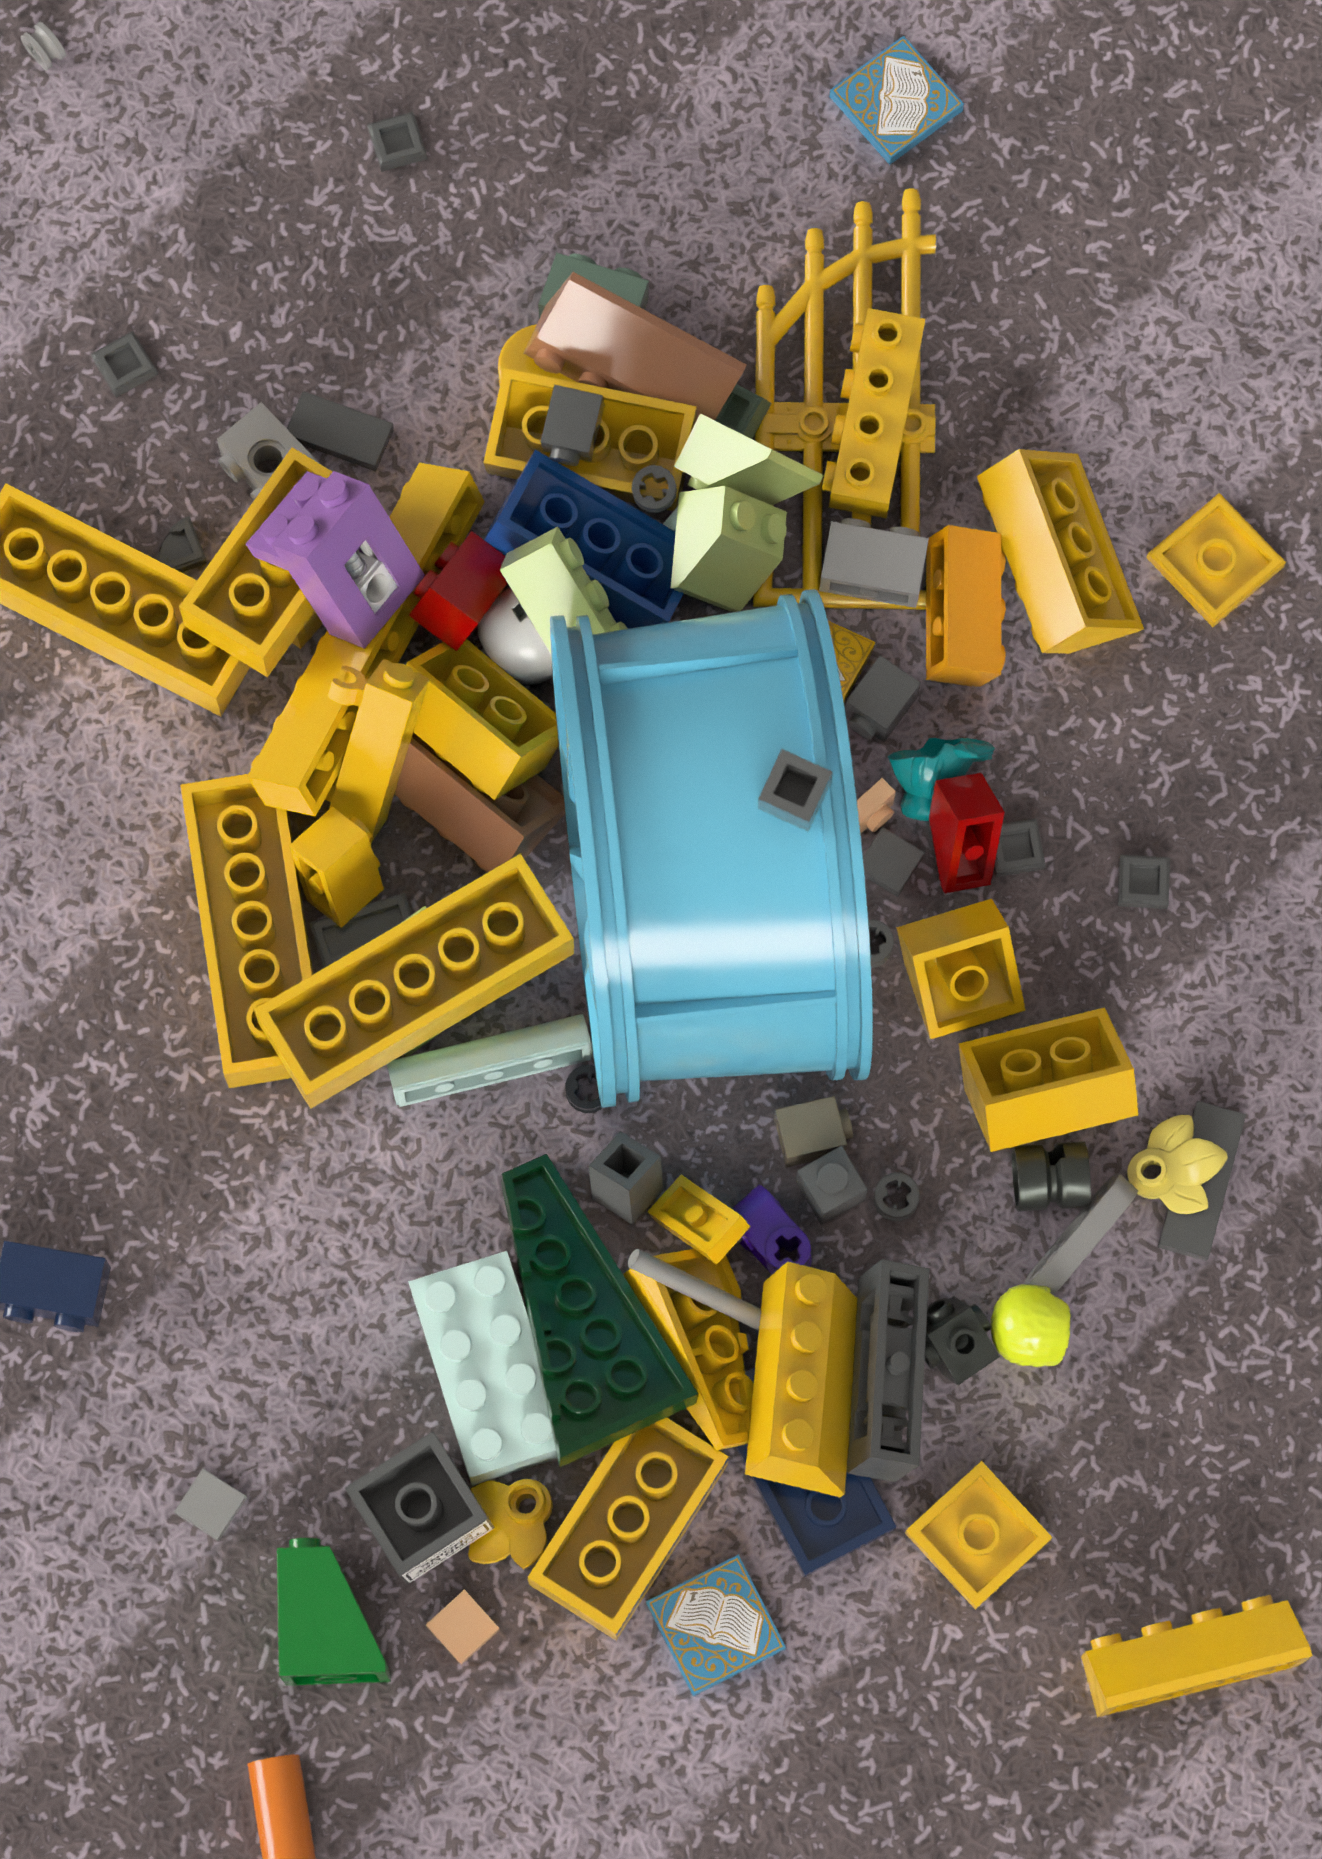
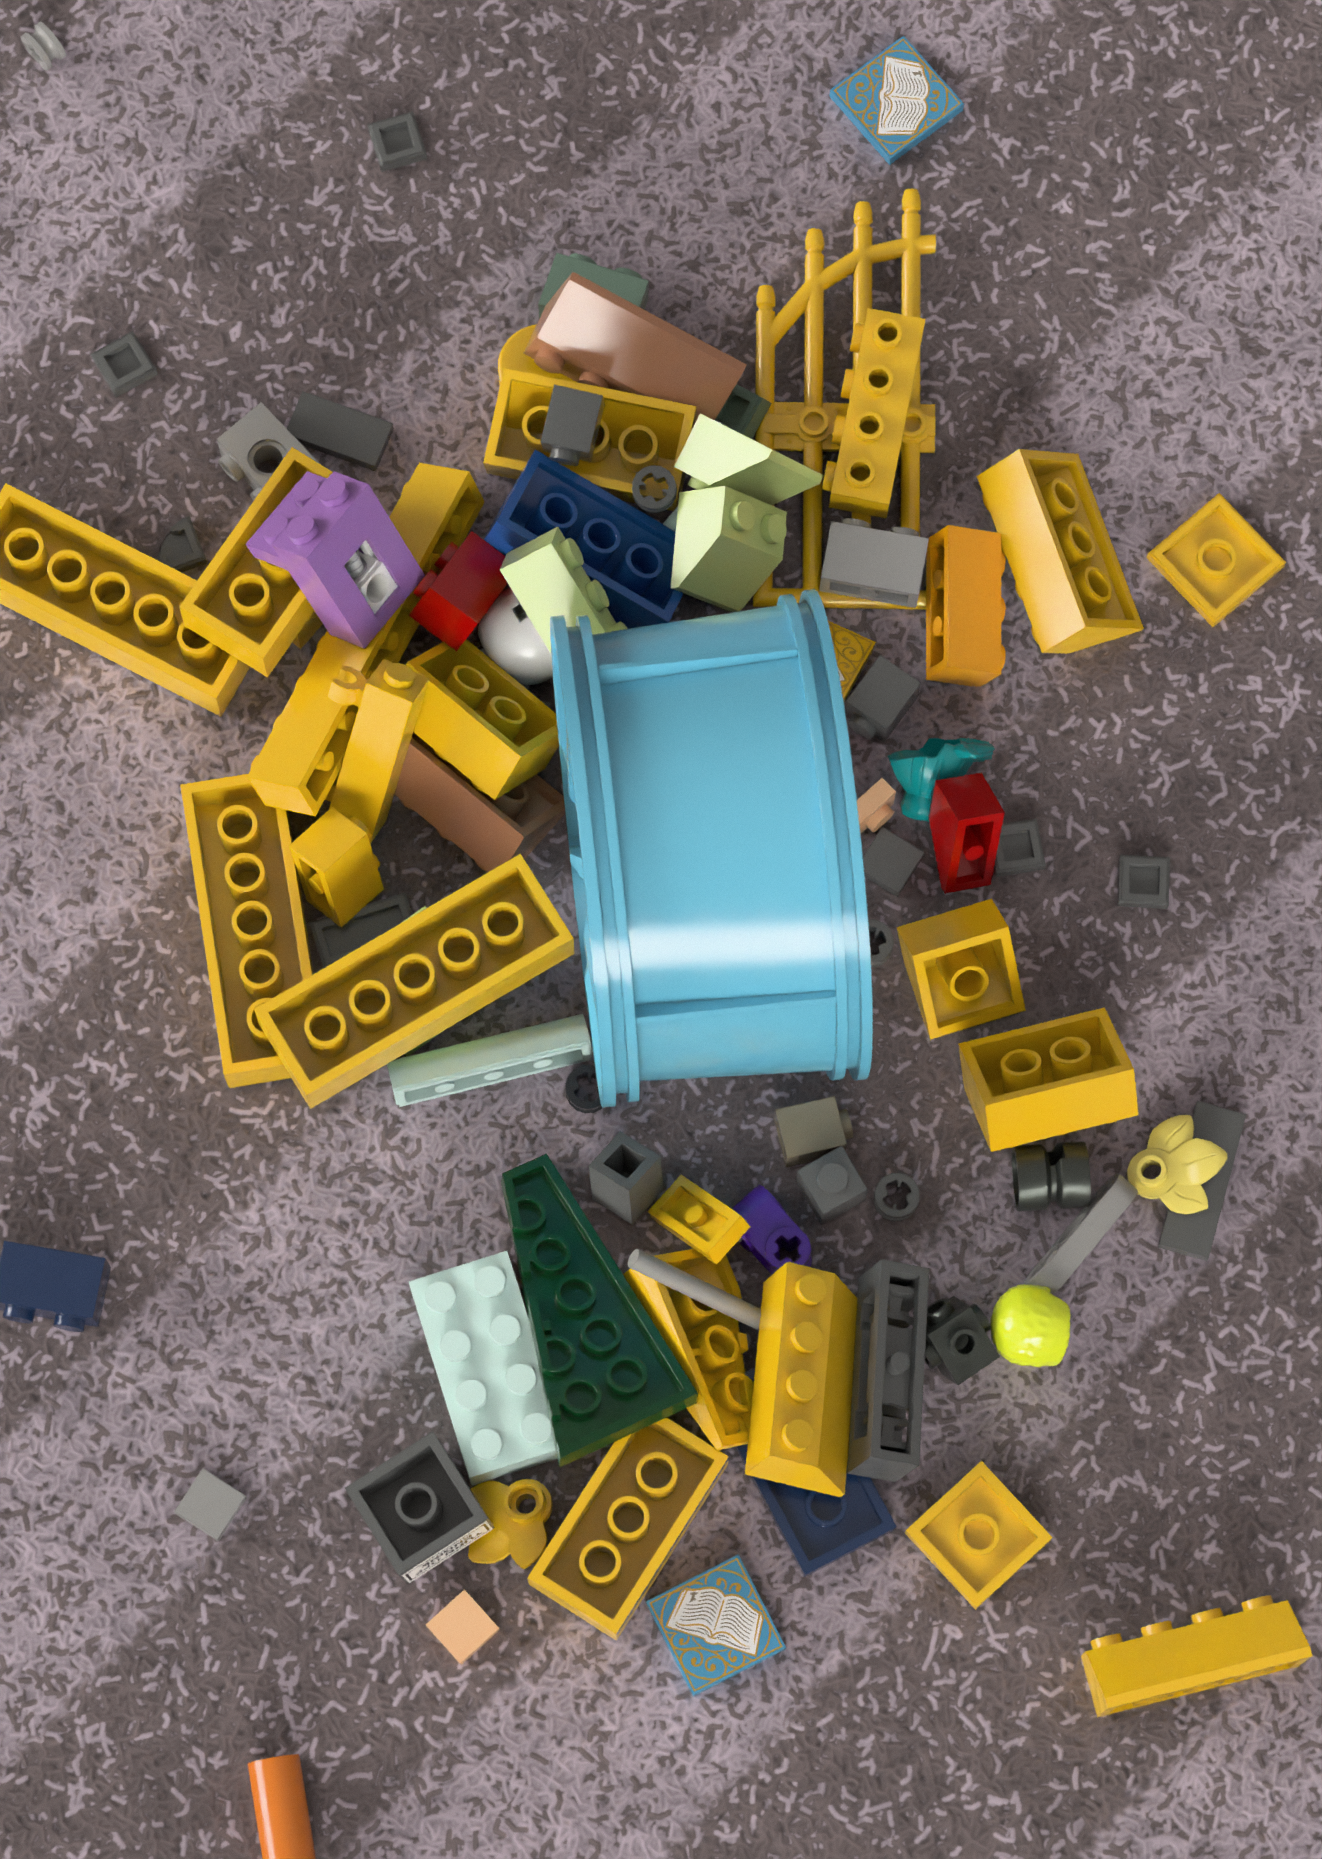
green slope [277,1538,391,1686] -> none
dark grey brick [758,749,833,832] -> none

